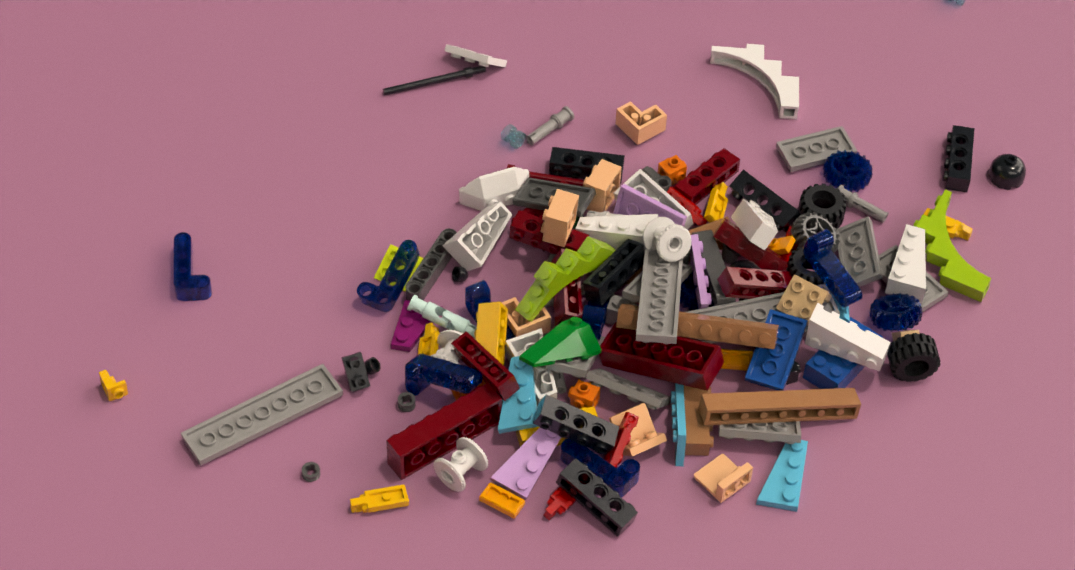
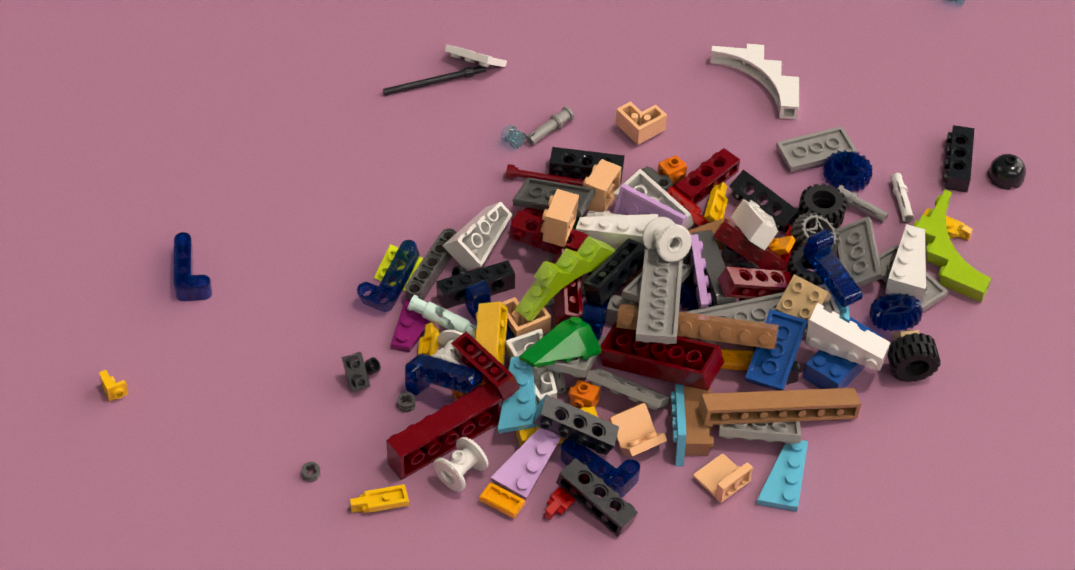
light grey plate [181,364,343,466] -> none
white wedge [459,167,529,211] -> none
red hinge [602,412,639,468] -> none
none -> black brick [436,260,515,309]
none -> white pin [890,173,914,222]

